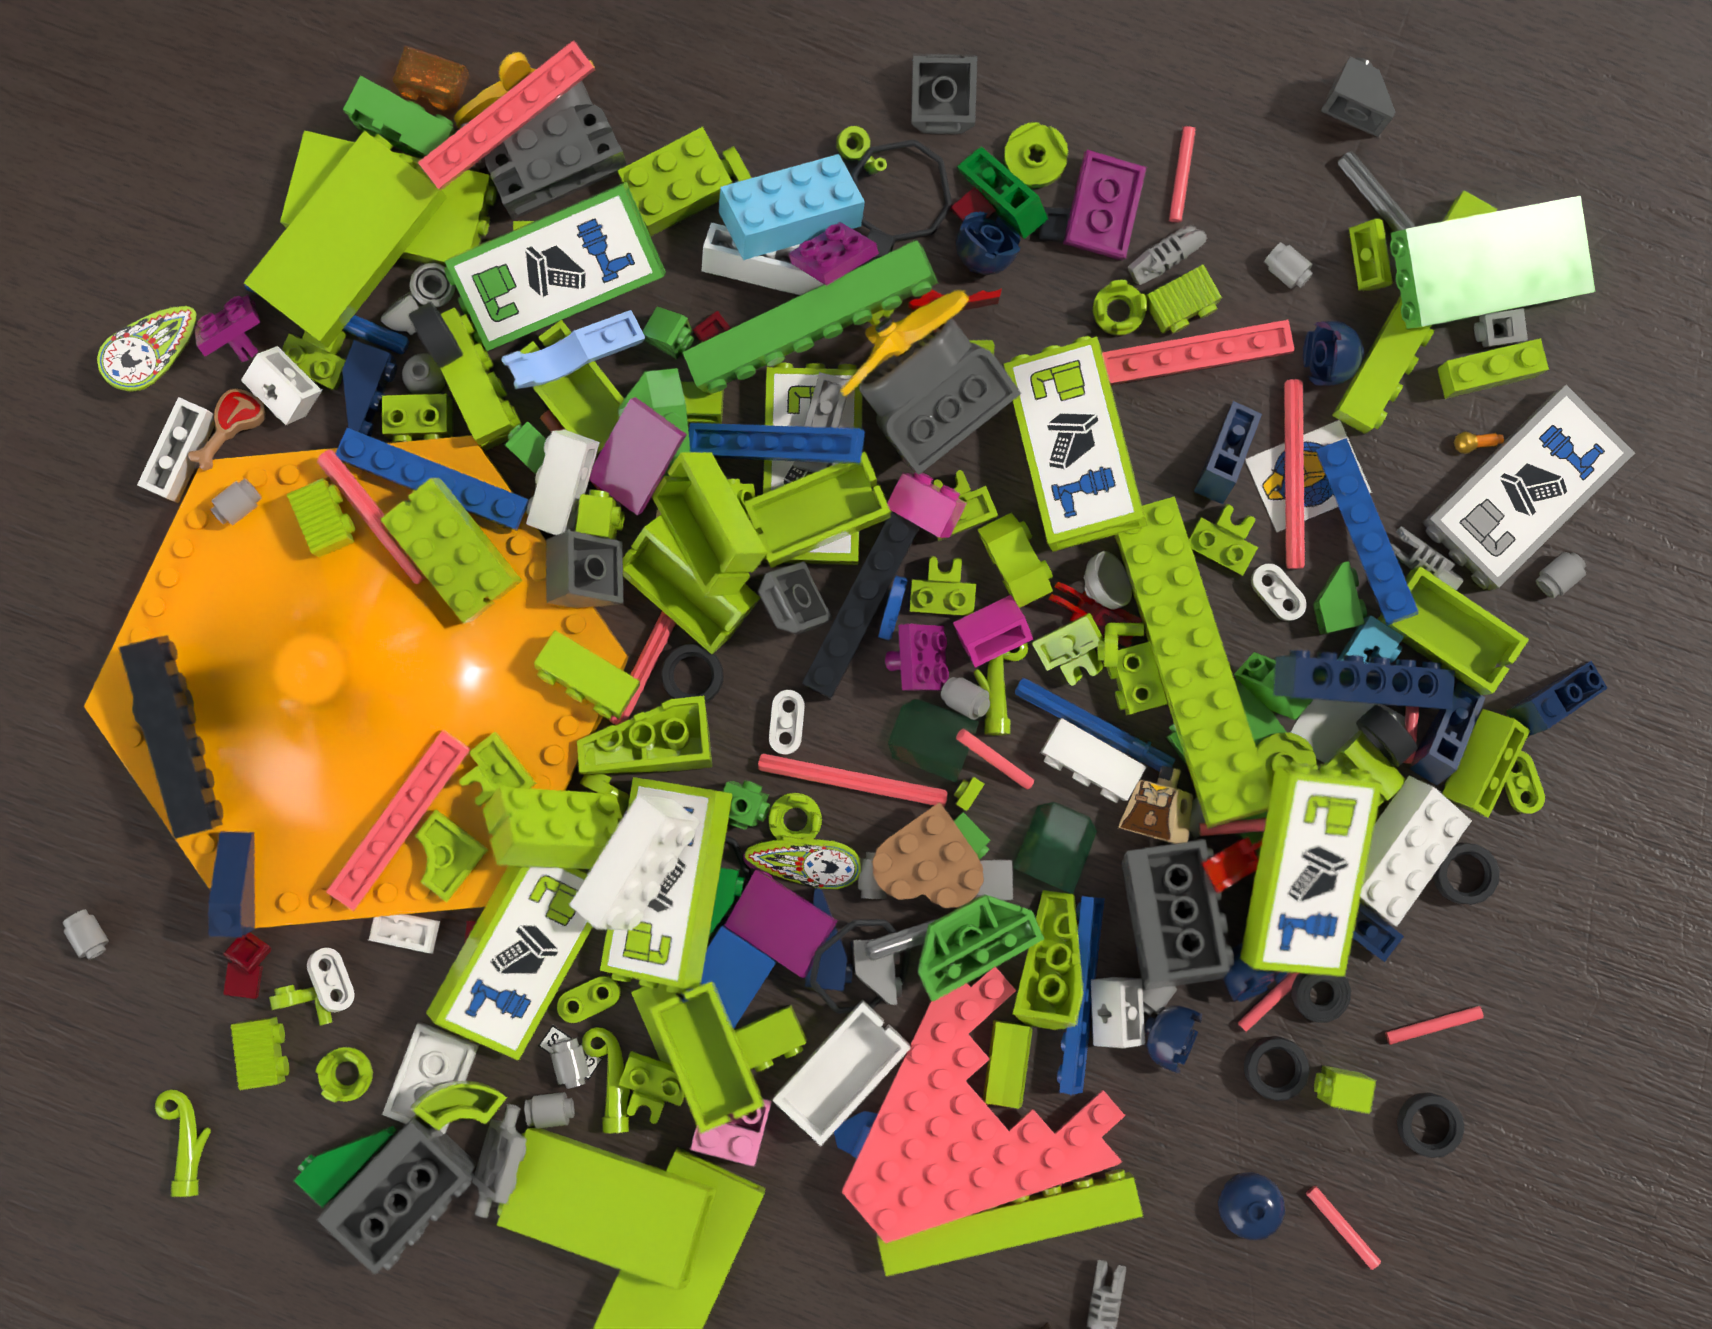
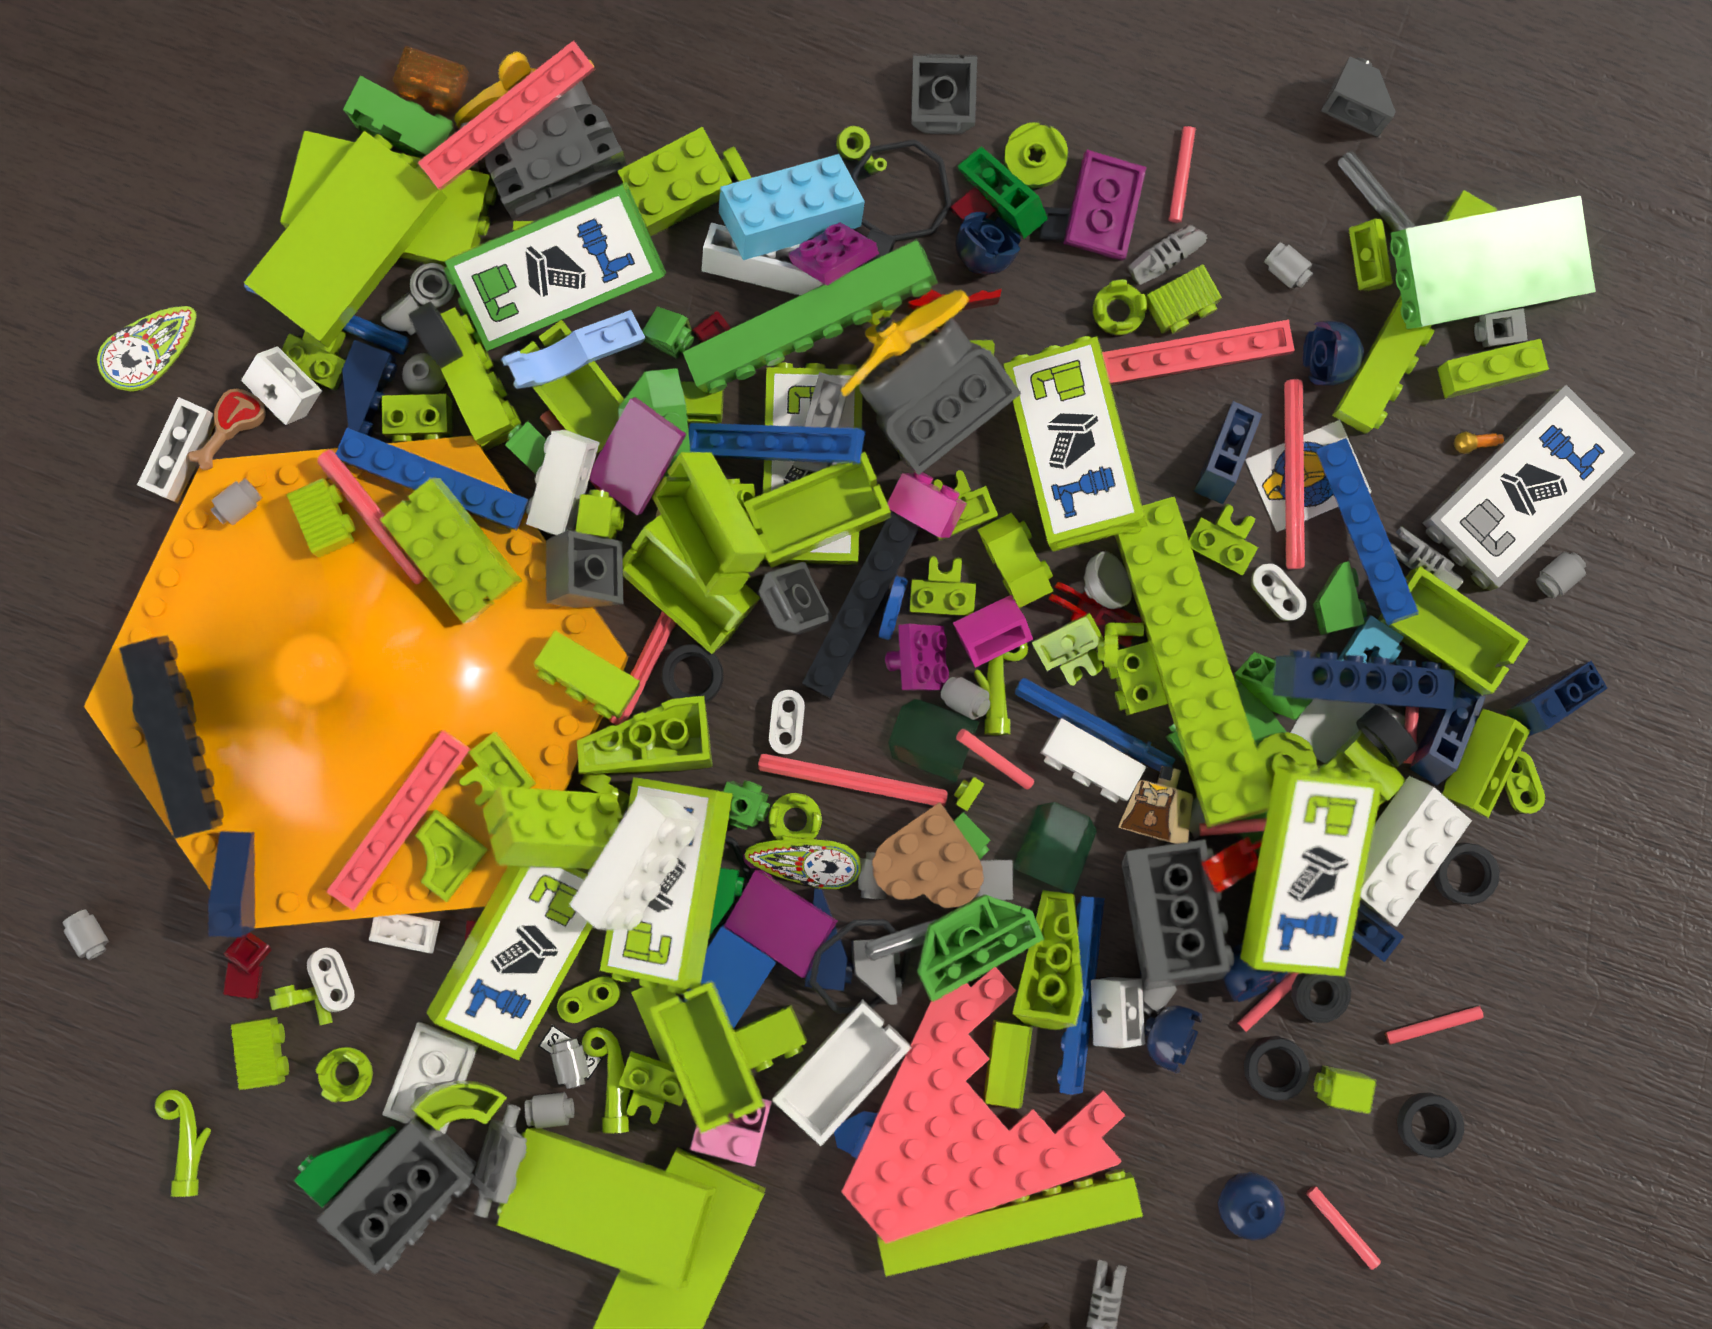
magenta plate [194,294,260,362] -> none

